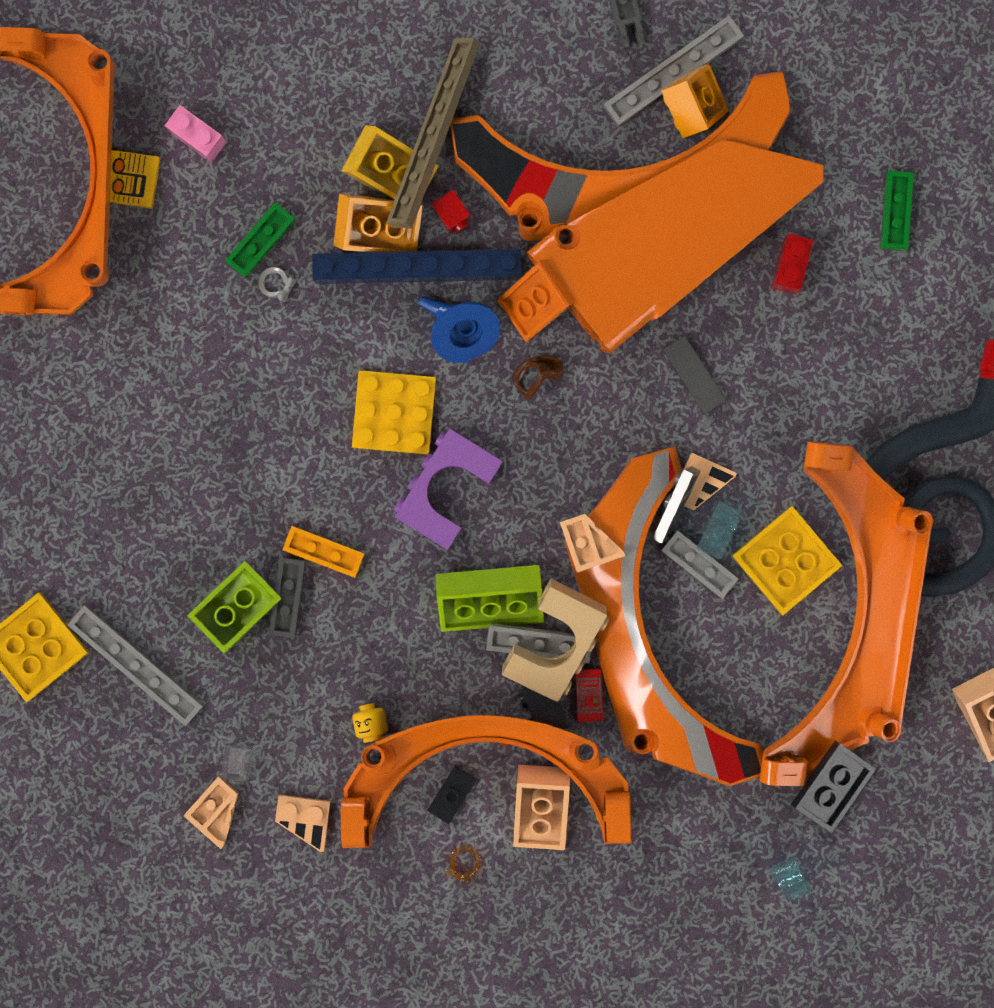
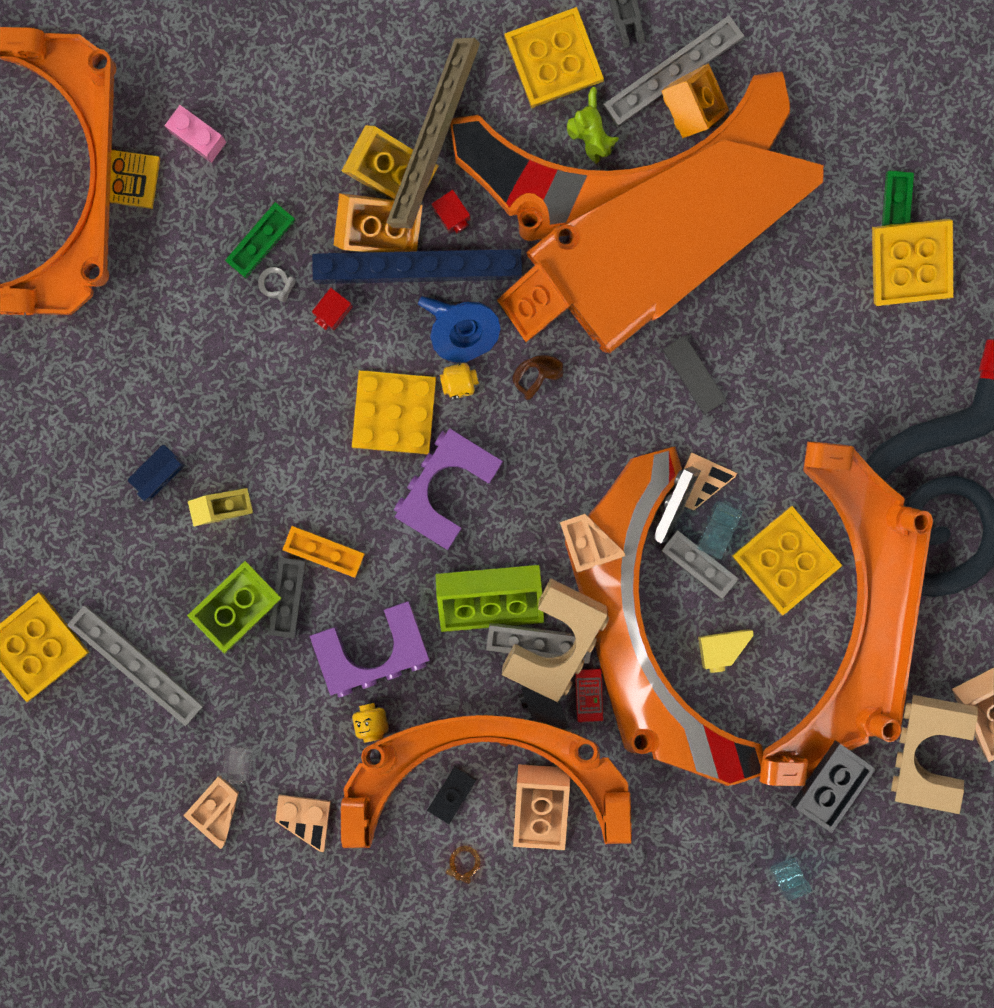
red brick [771,233,814,295] -> none
none -> dark blue panel [128,445,186,502]
none -> light yellow slope [188,488,253,526]
none -> medium lavender arch [310,601,430,698]
none -> red brick [312,288,353,330]
none -> yellow head [440,363,479,399]
none -> yellow plate [504,7,604,108]
none -> lime animal [567,87,619,164]
none -> light yellow slope [698,629,754,673]
none -> yellow plate [872,219,953,306]
none -> tan arch [891,695,978,814]

